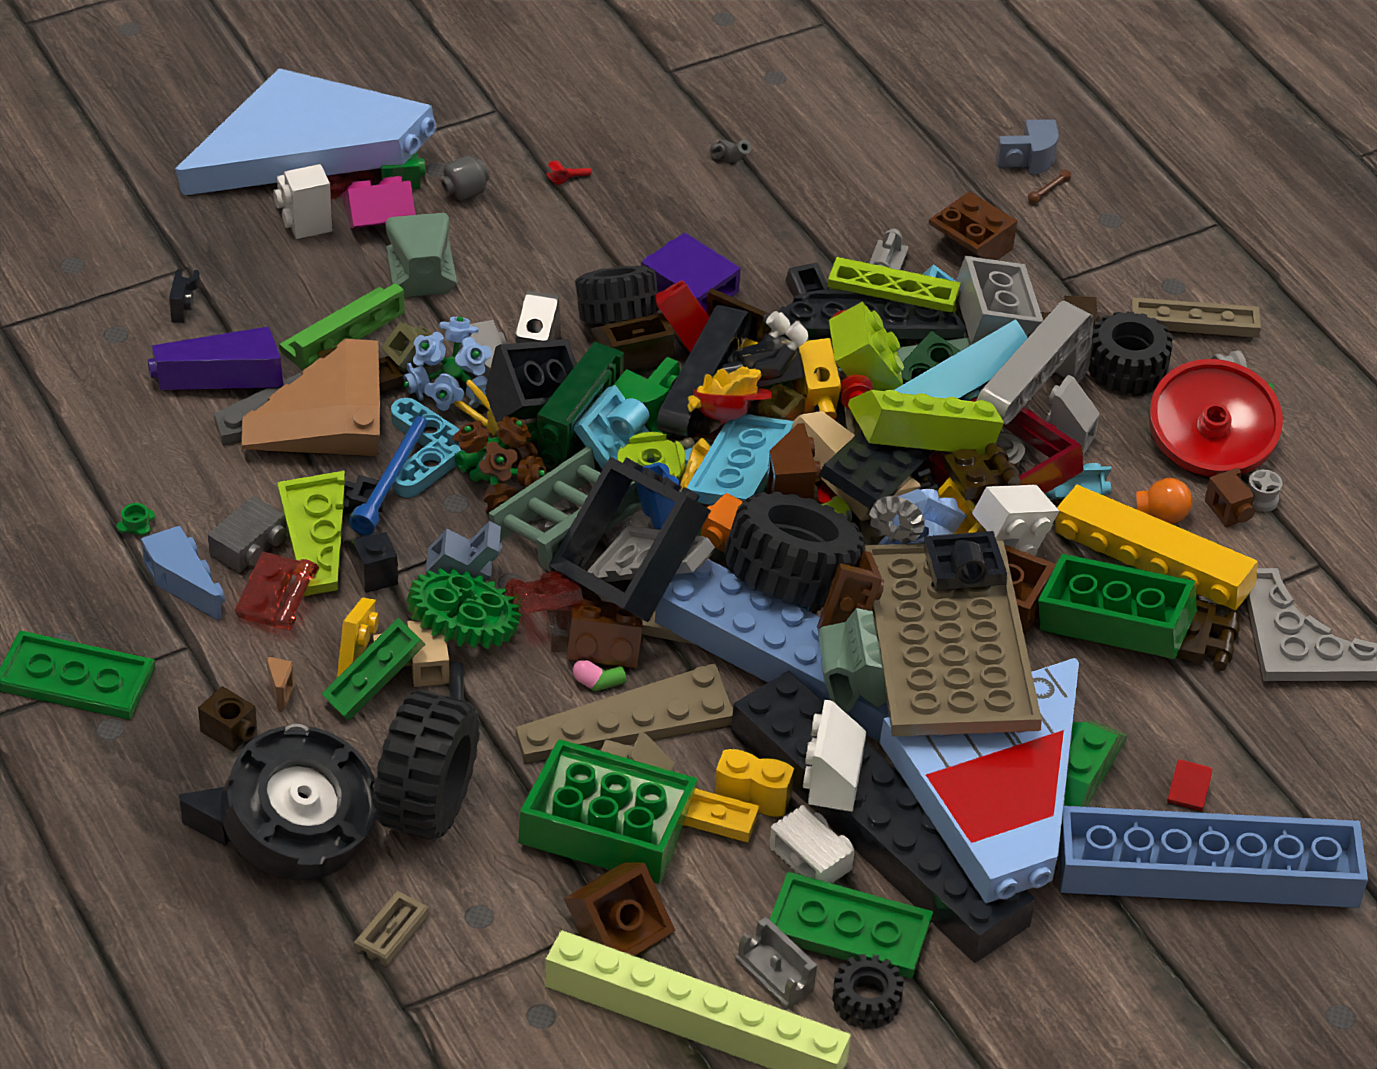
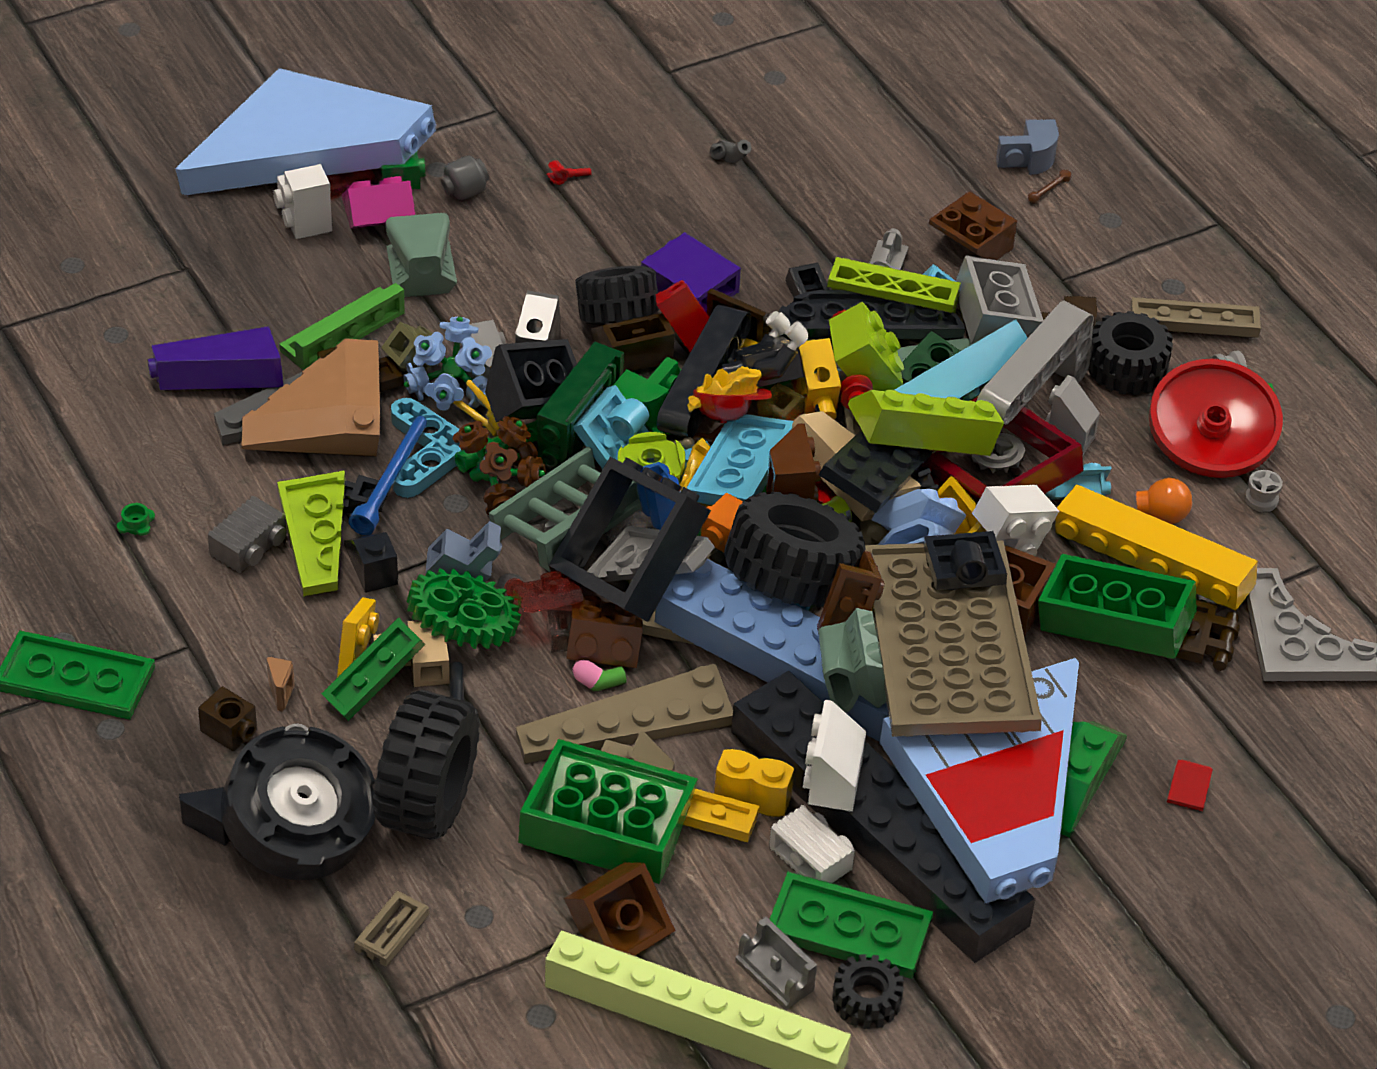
medium blue slope [141,526,225,620] -> none
black plate [169,269,200,323] -> none
clear red plate [235,552,320,630] -> none
light grey gear [869,496,925,544] -> none
dark brown plate [943,443,1021,501] -> none
medium blue brick [1058,806,1368,908] -> none
reddish brown brick [1204,468,1255,527] -> none

